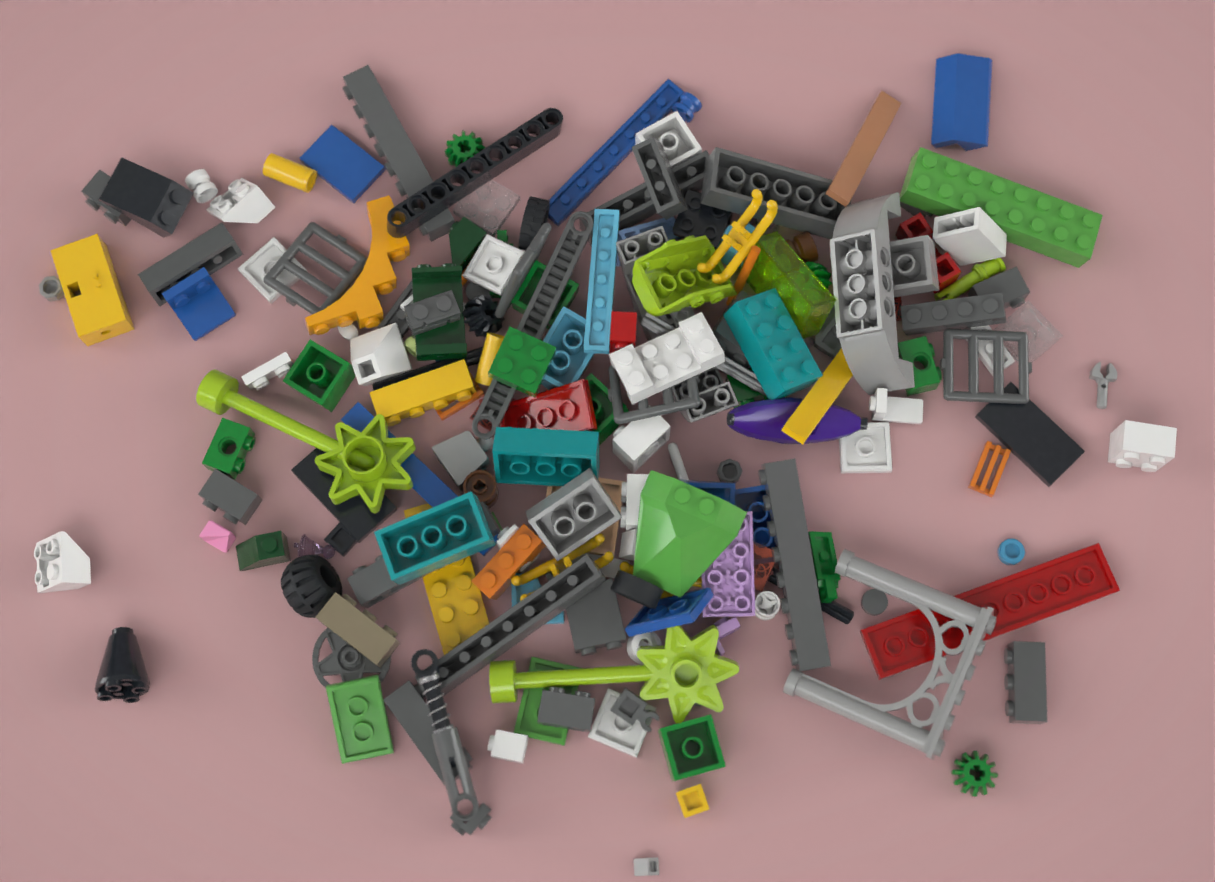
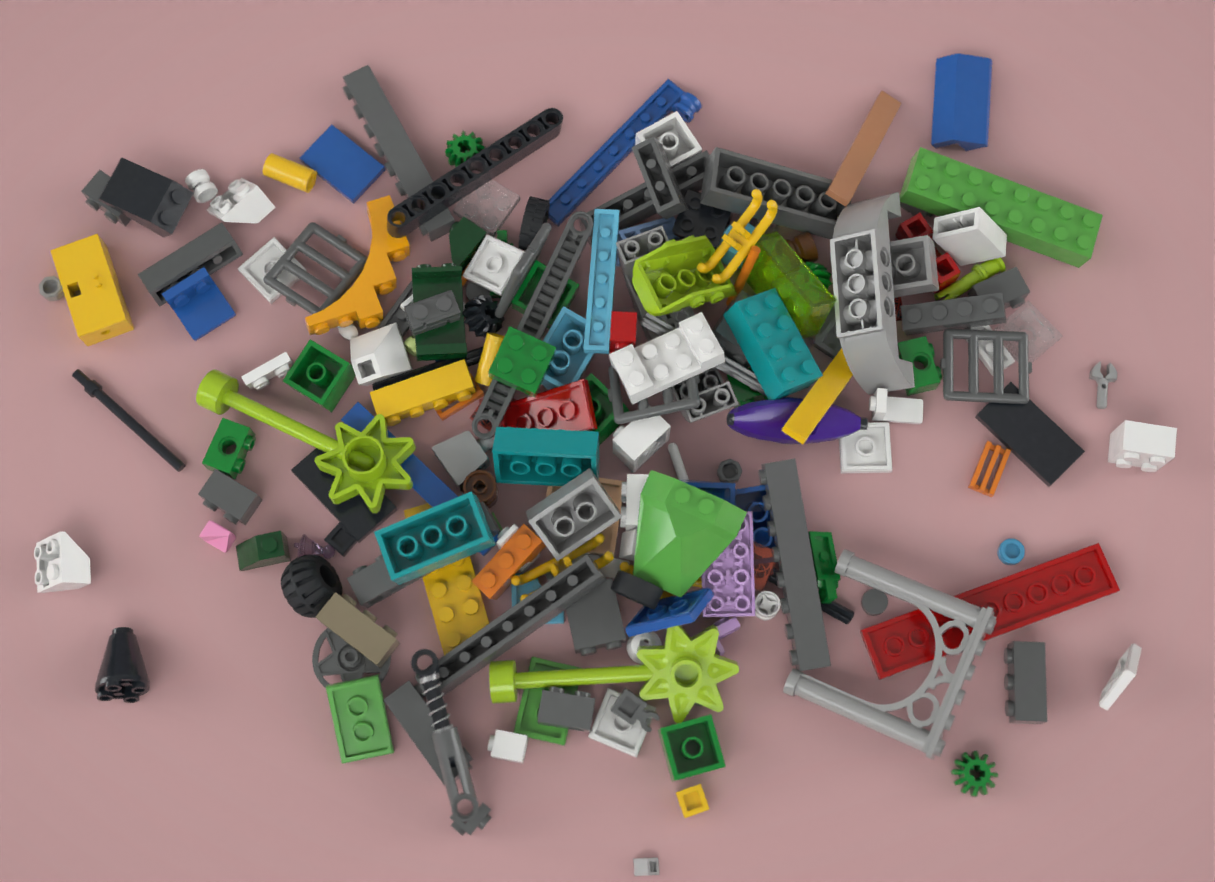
none -> black bar [72,369,185,472]
none -> white tile [1099,643,1142,711]

